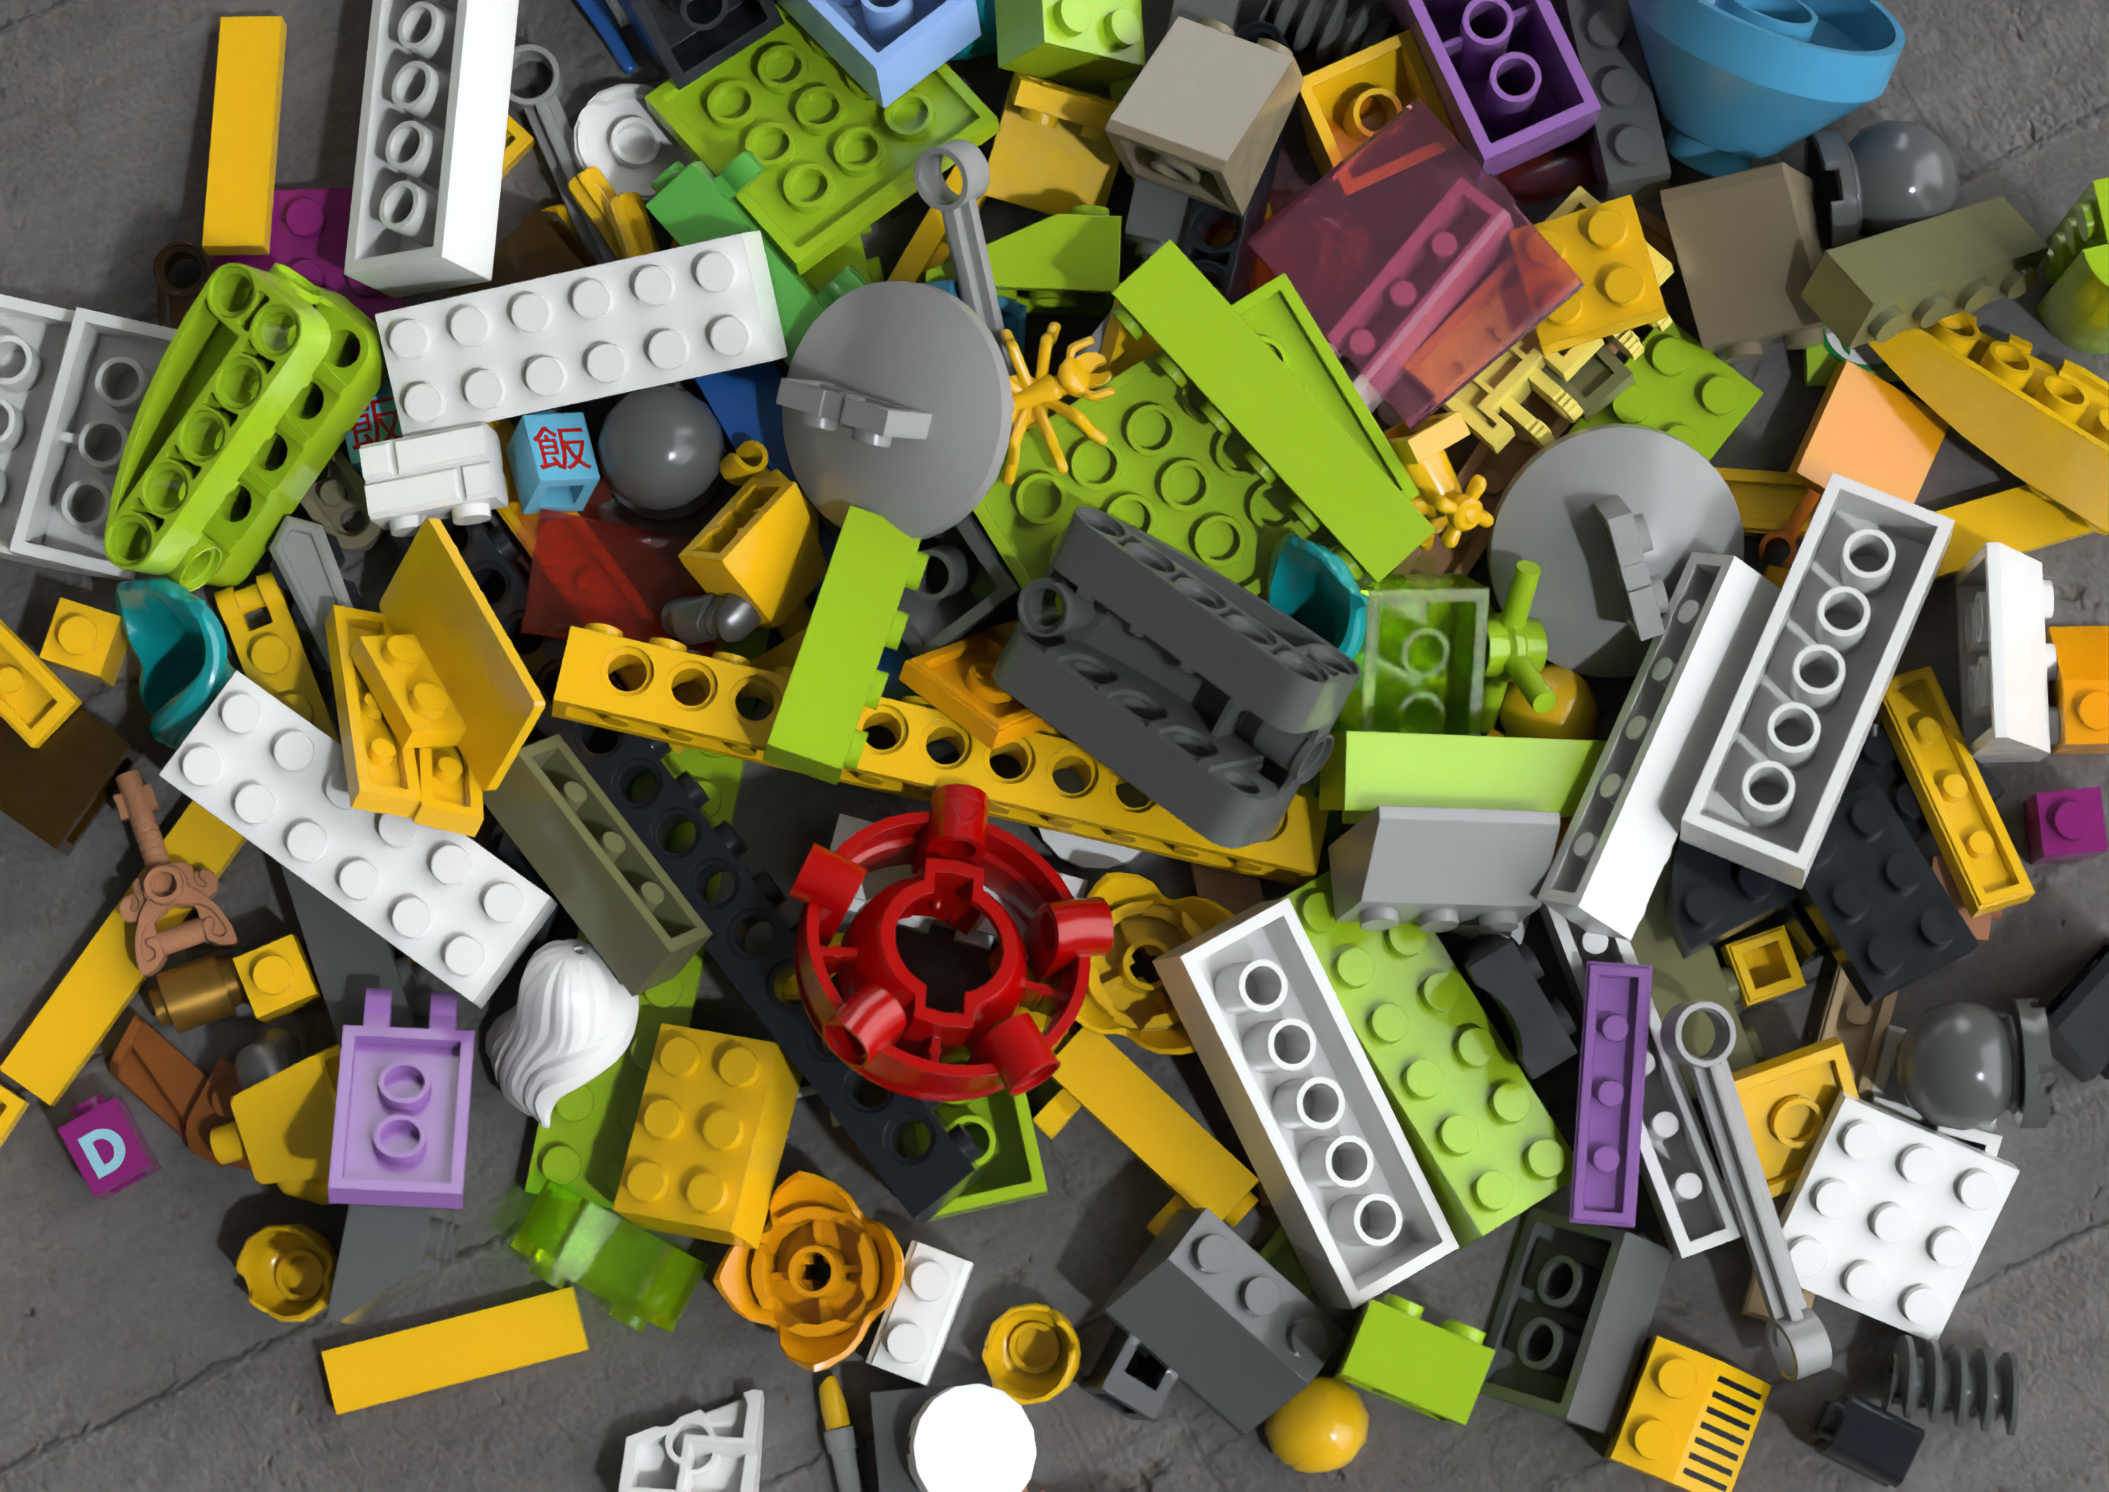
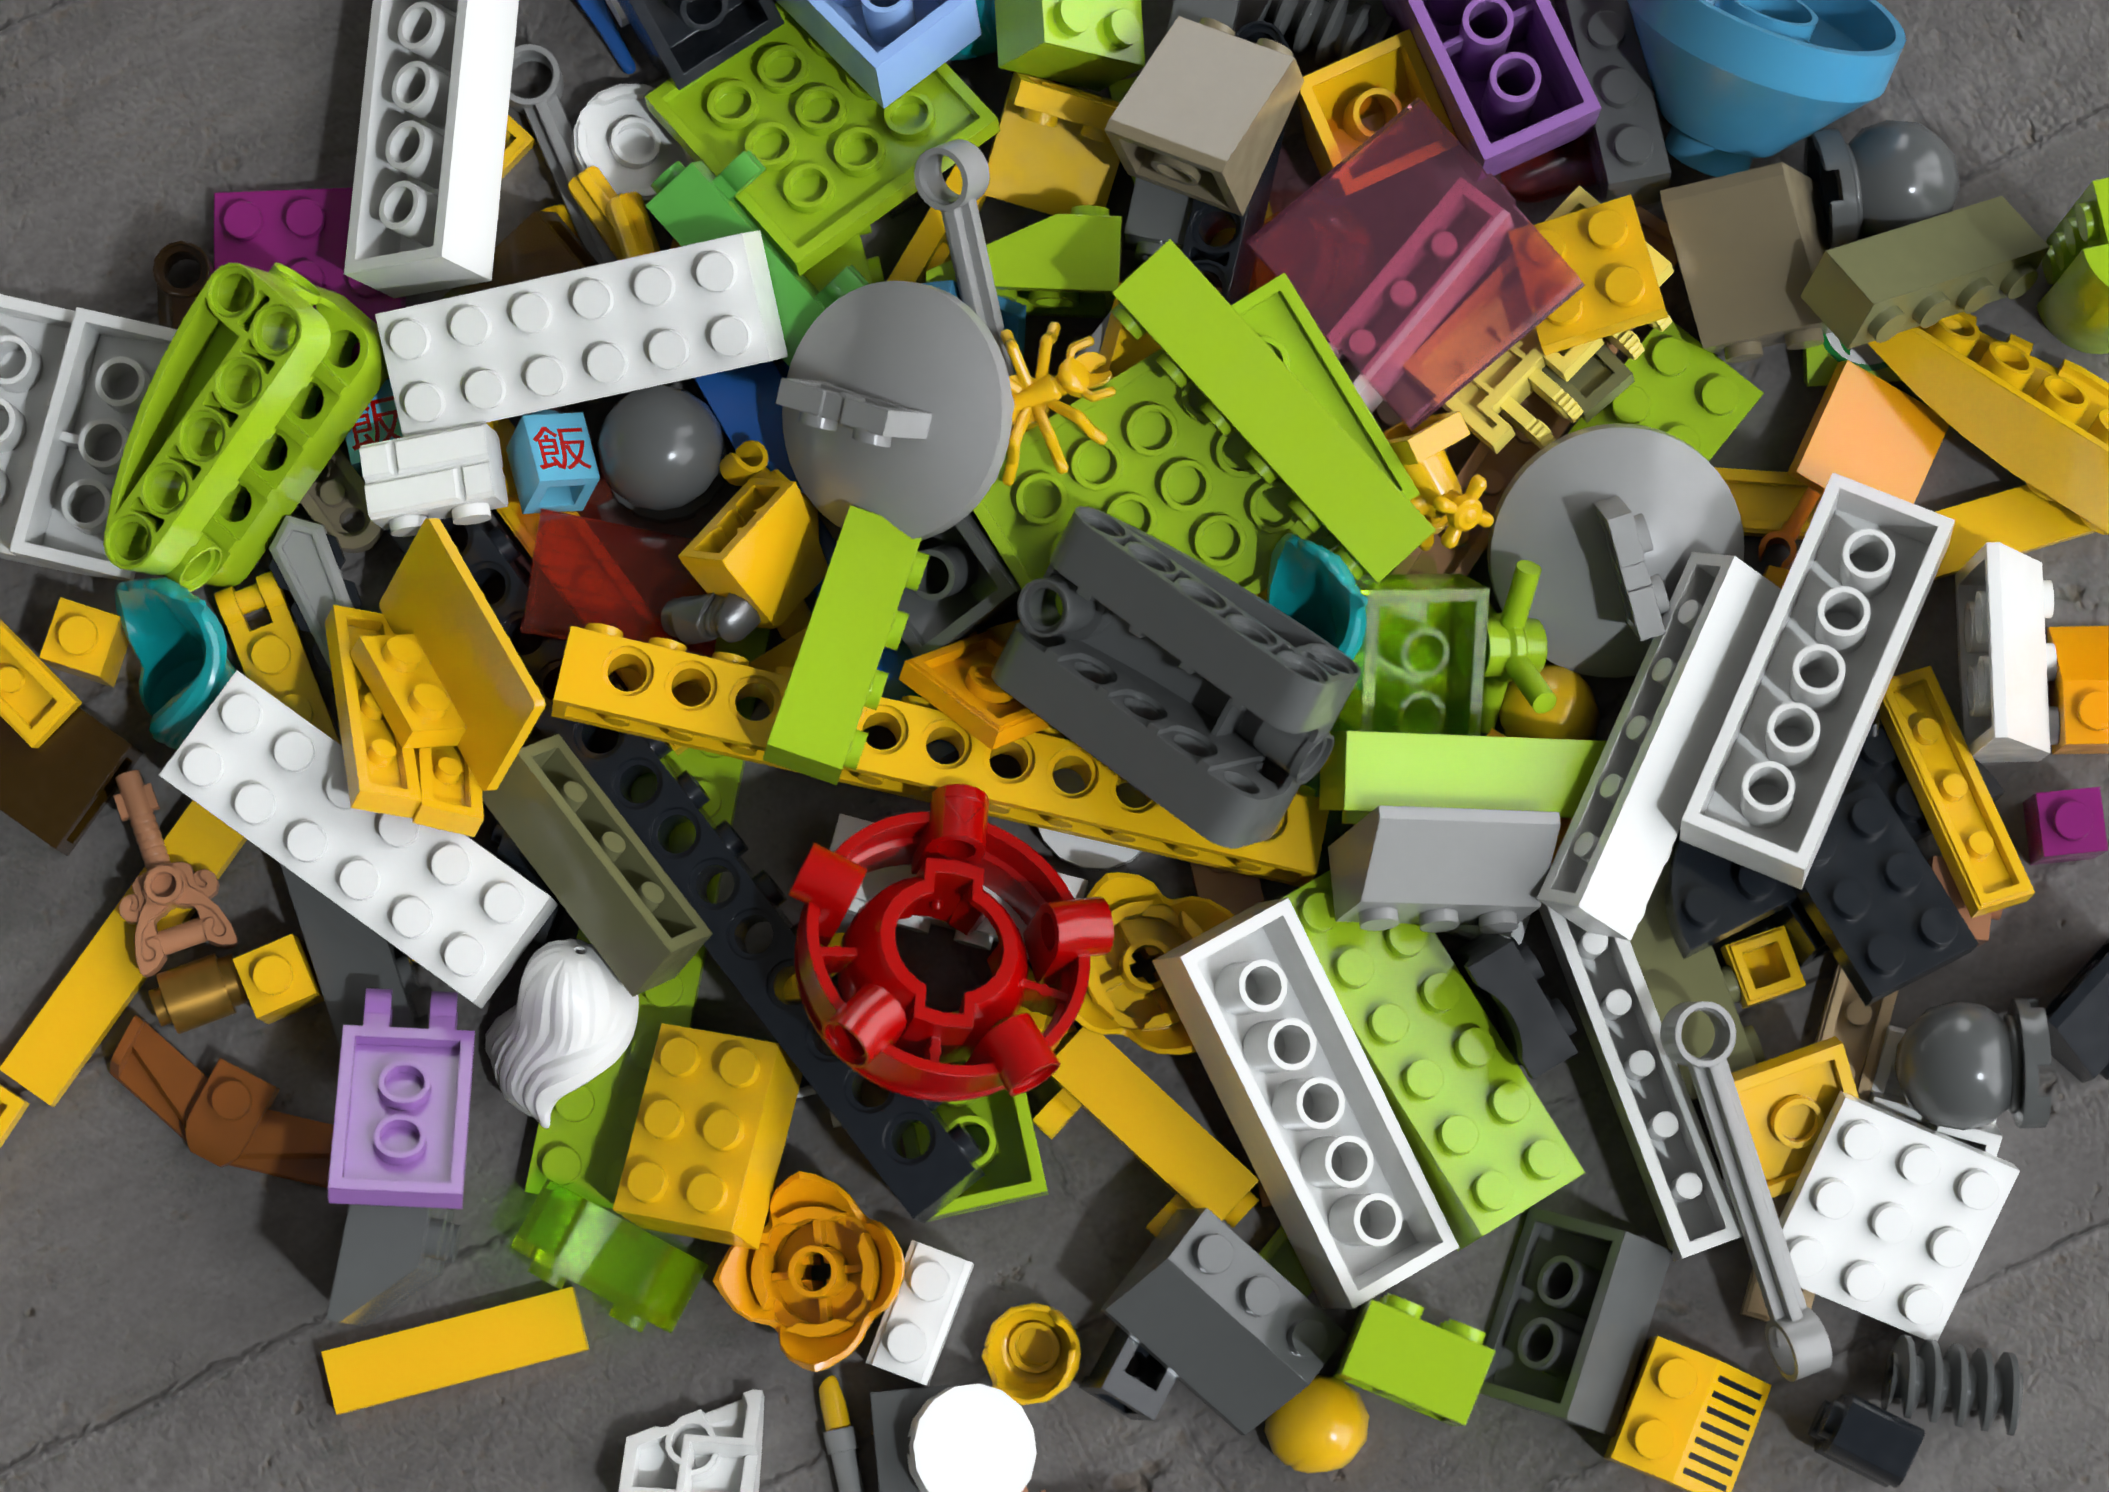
magenta brick [57,1094,162,1200] -> none
yellow tile [202,16,287,256] -> none
yellow torso [210,1027,341,1205] -> none
yellow hair [235,1224,338,1322] -> none
medium lavender tile [1569,961,1653,1228] -> none

